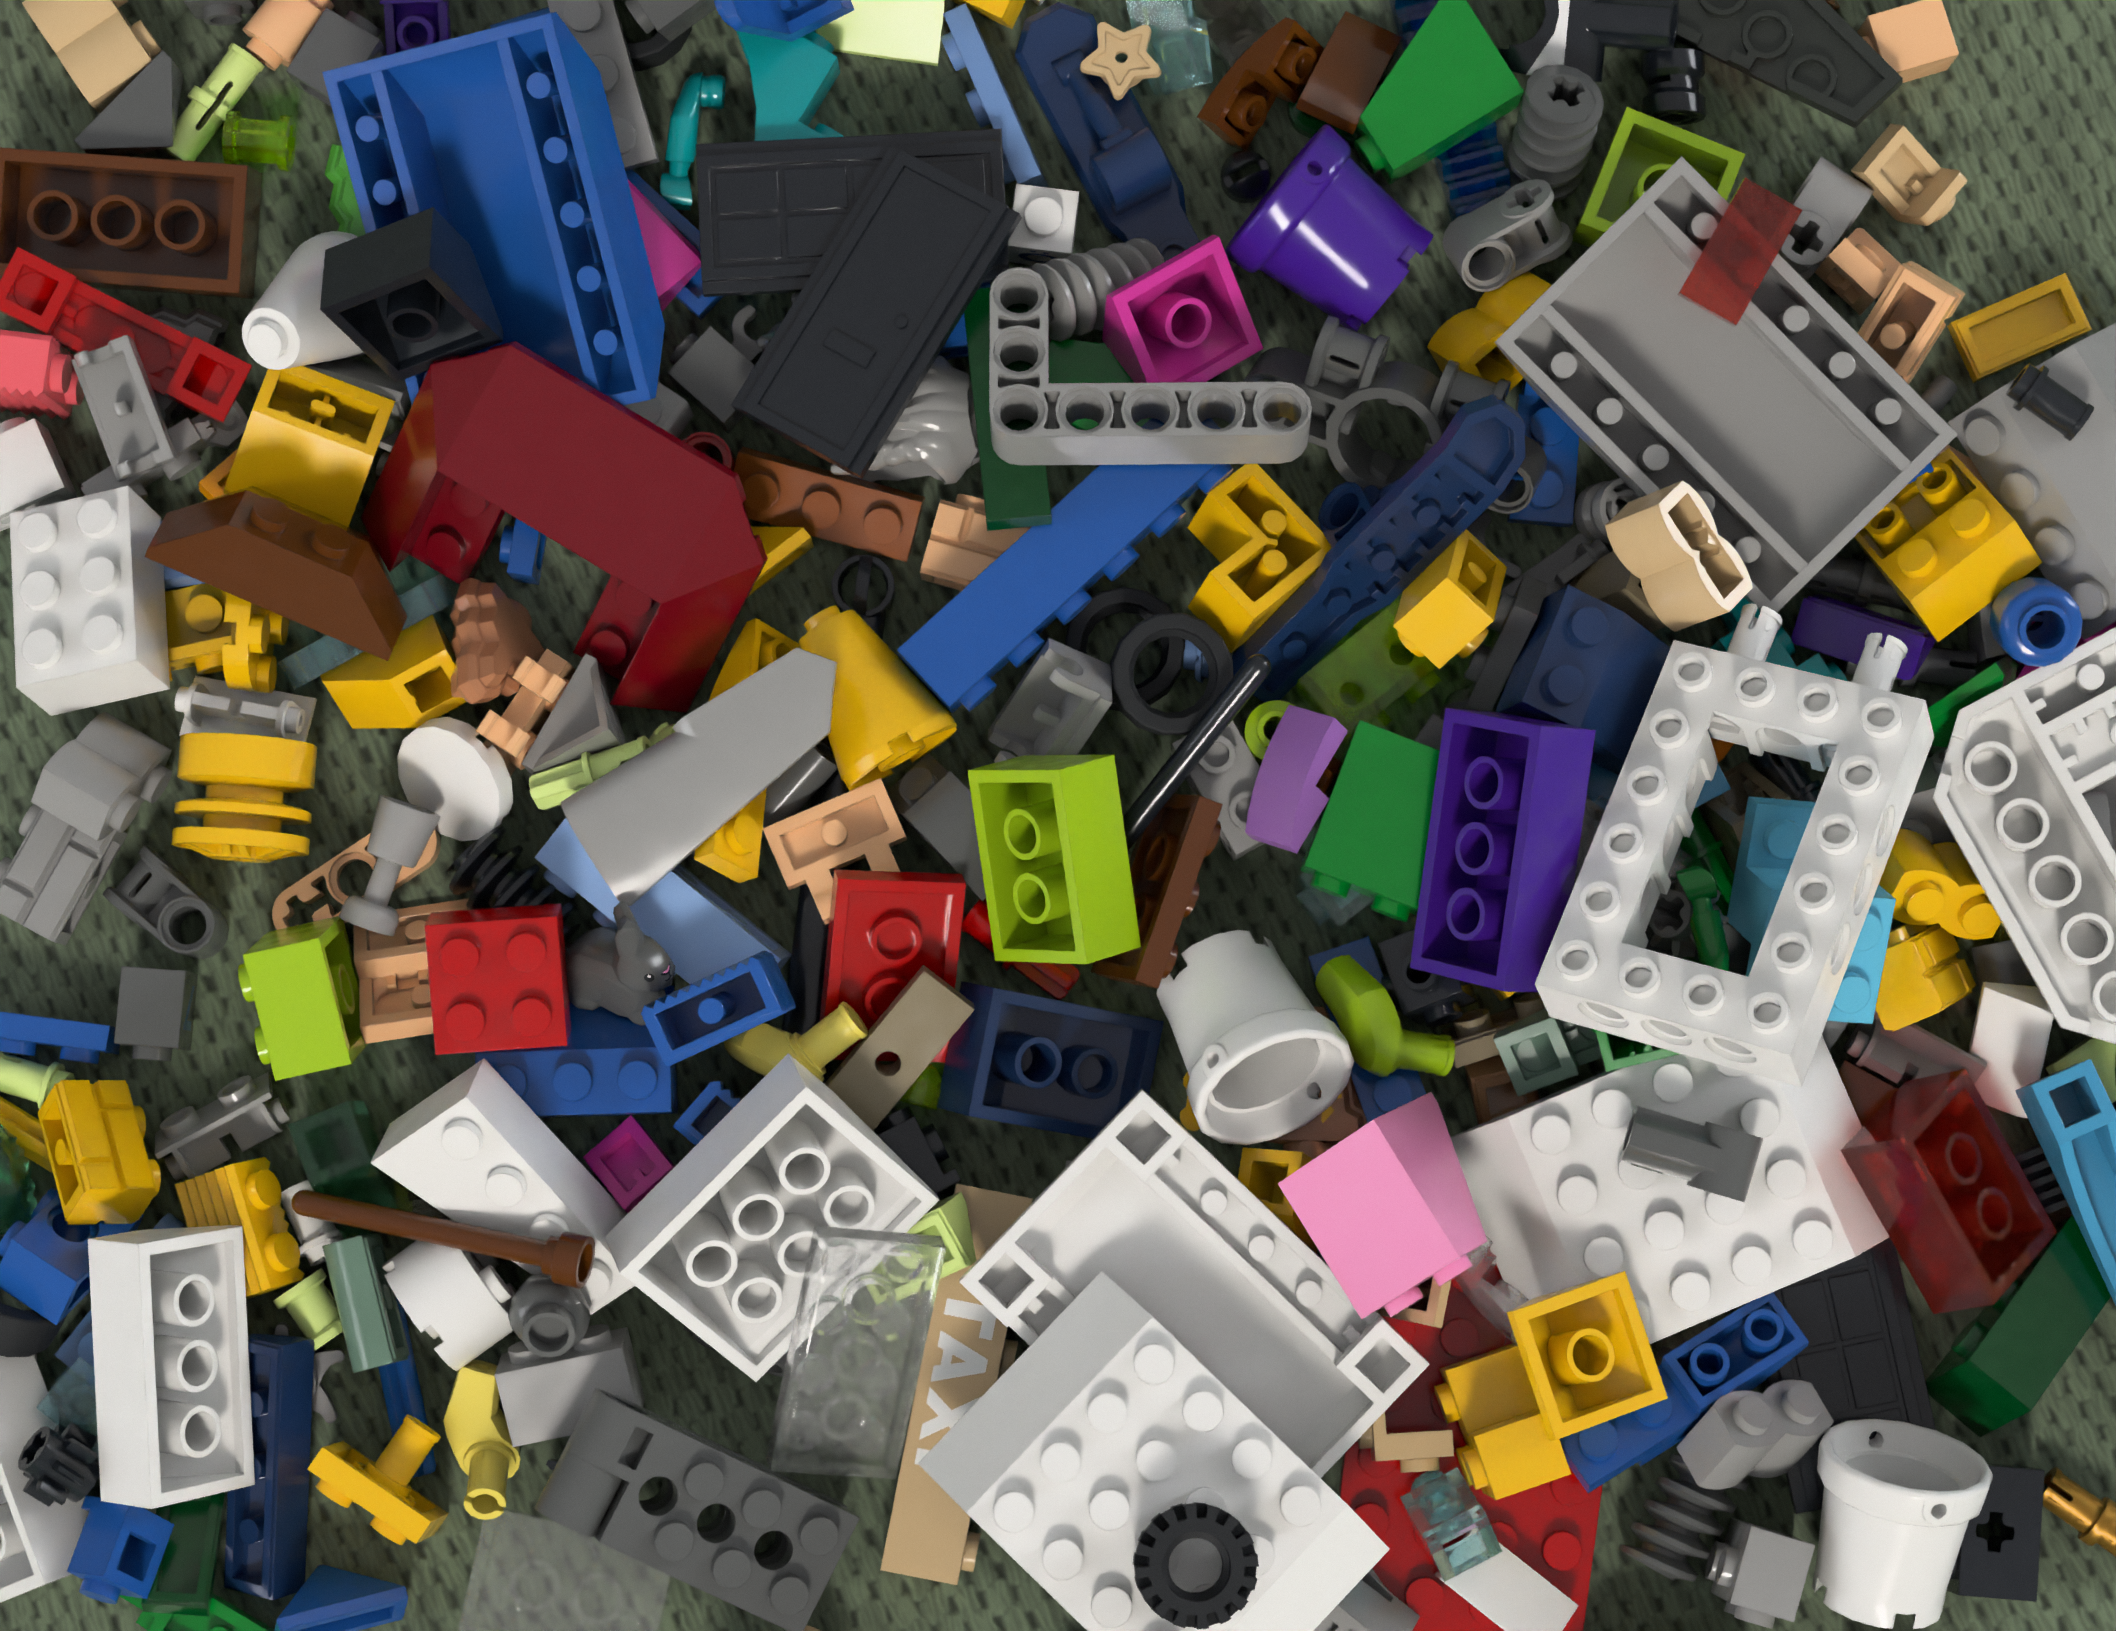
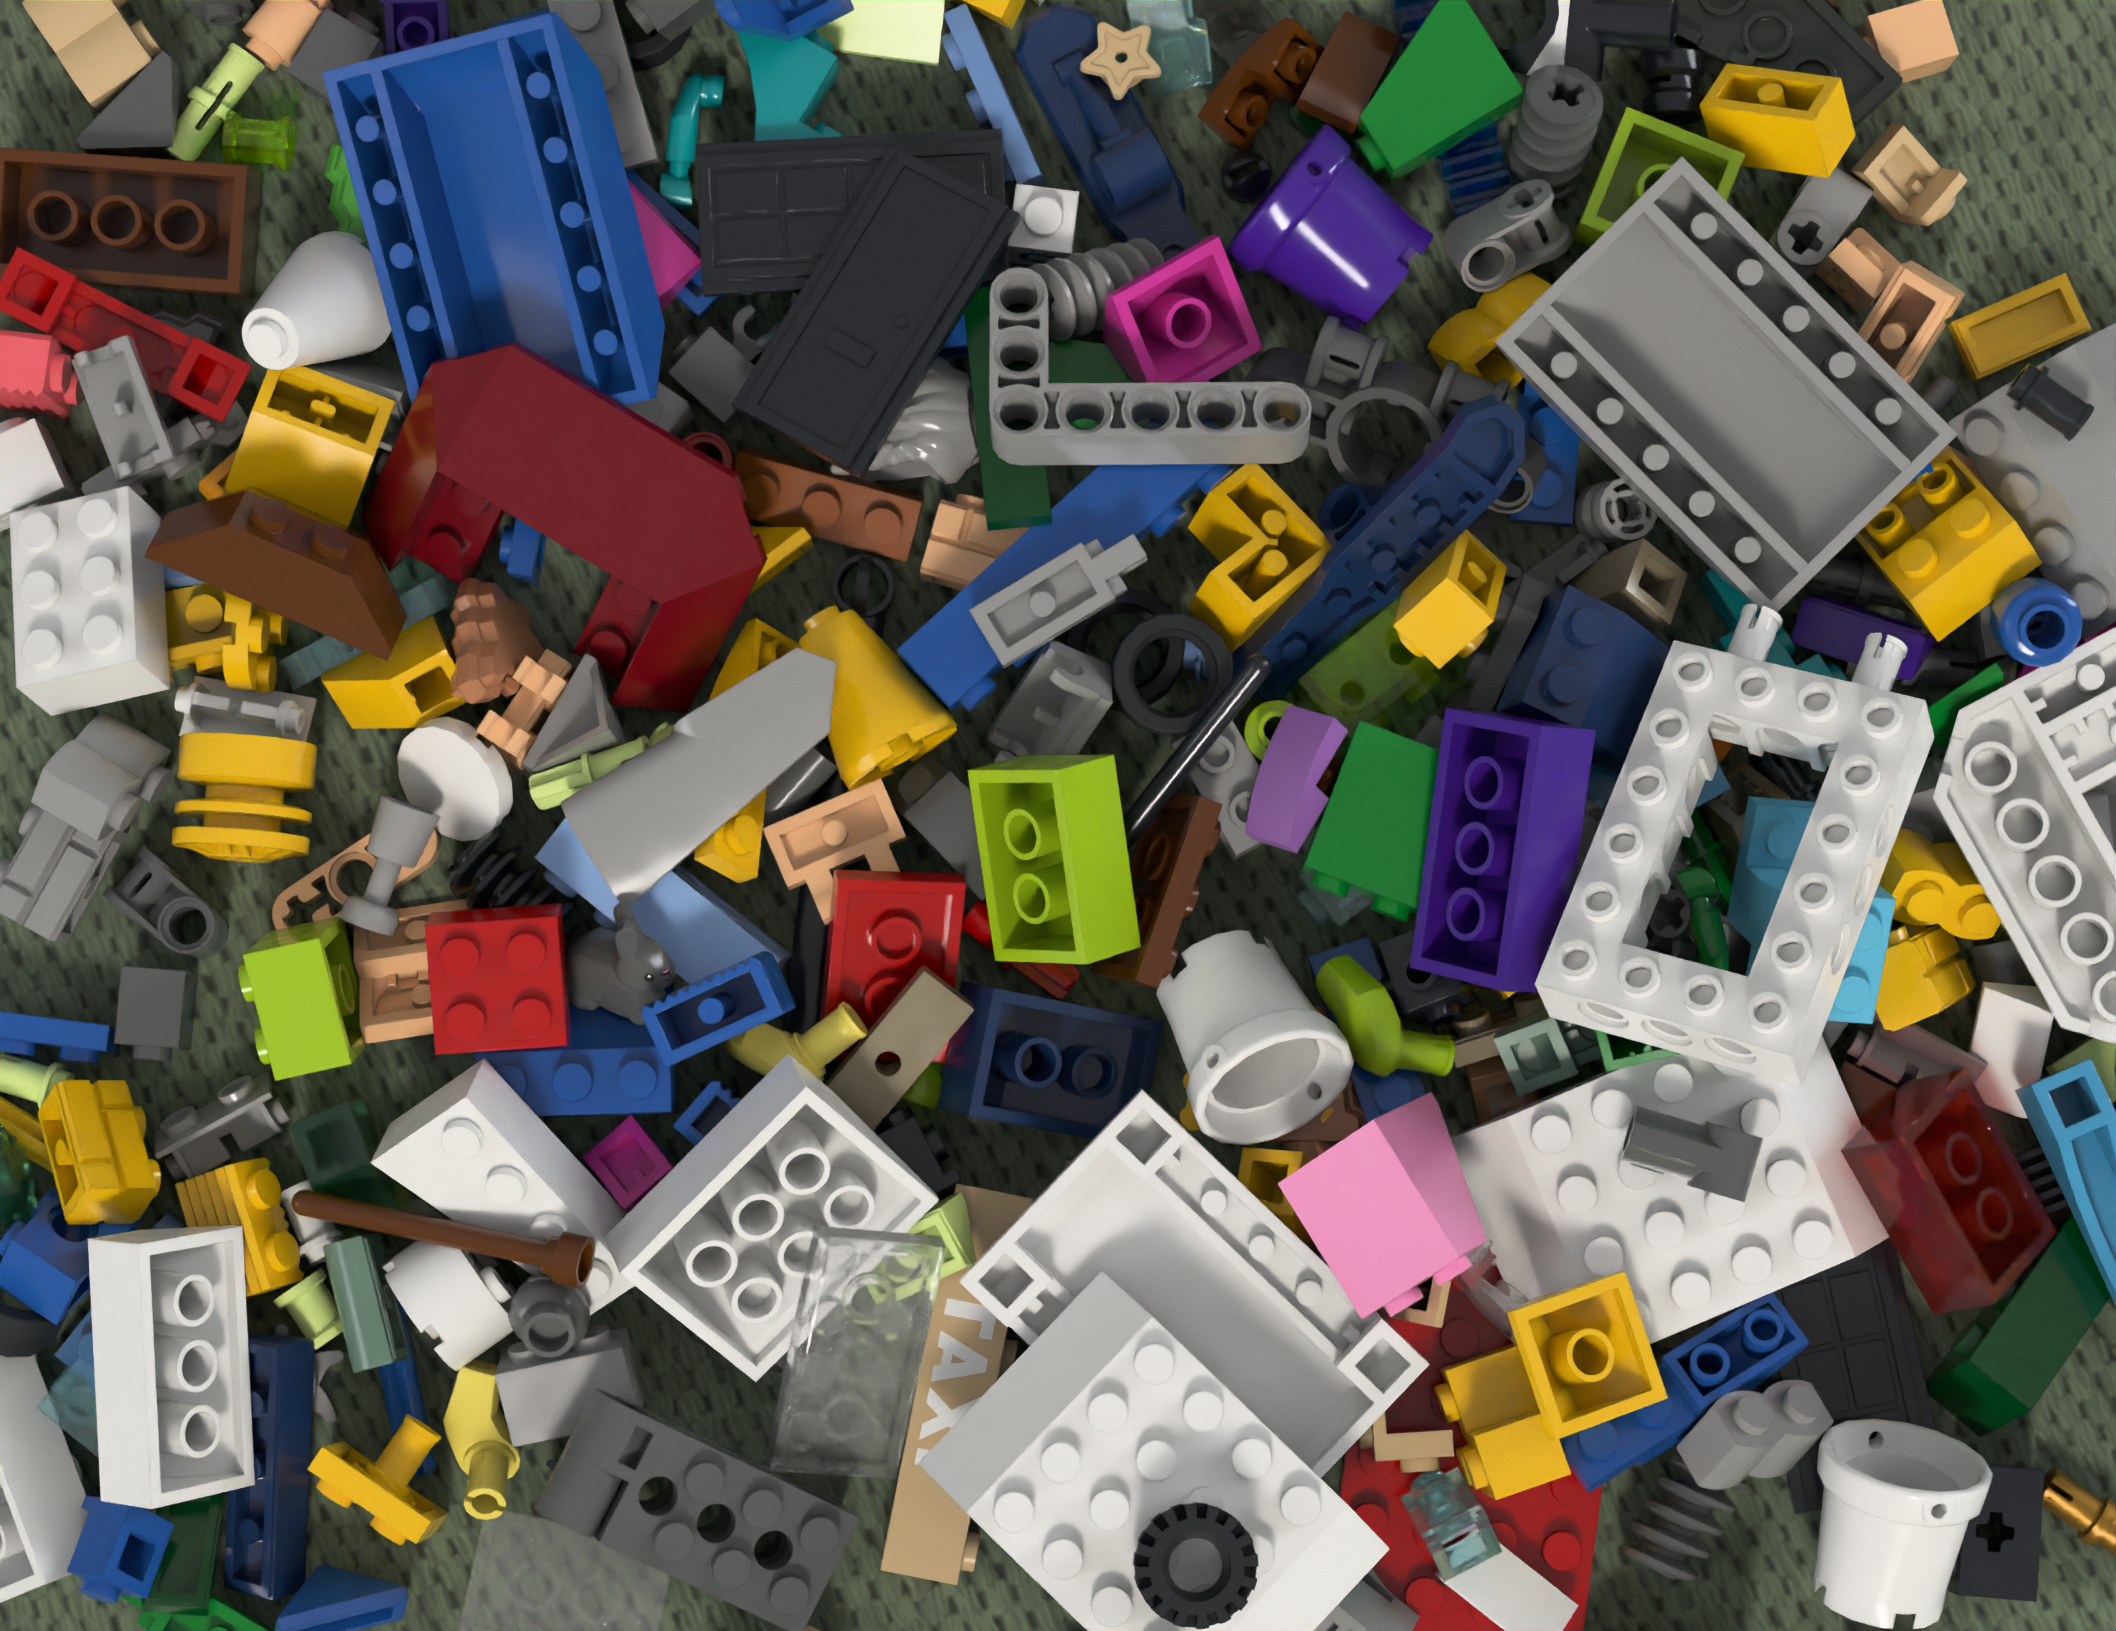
black gear [18,1422,100,1507] -> none
black slope [320,207,504,382] -> none
tan brick [1605,480,1753,632] -> none
clear red plate [1677,178,1802,327] -> none
light grey brick [1705,1518,1815,1629] -> none
none -> light grey hinge [969,534,1148,668]
none -> yellow brick [1699,63,1856,178]

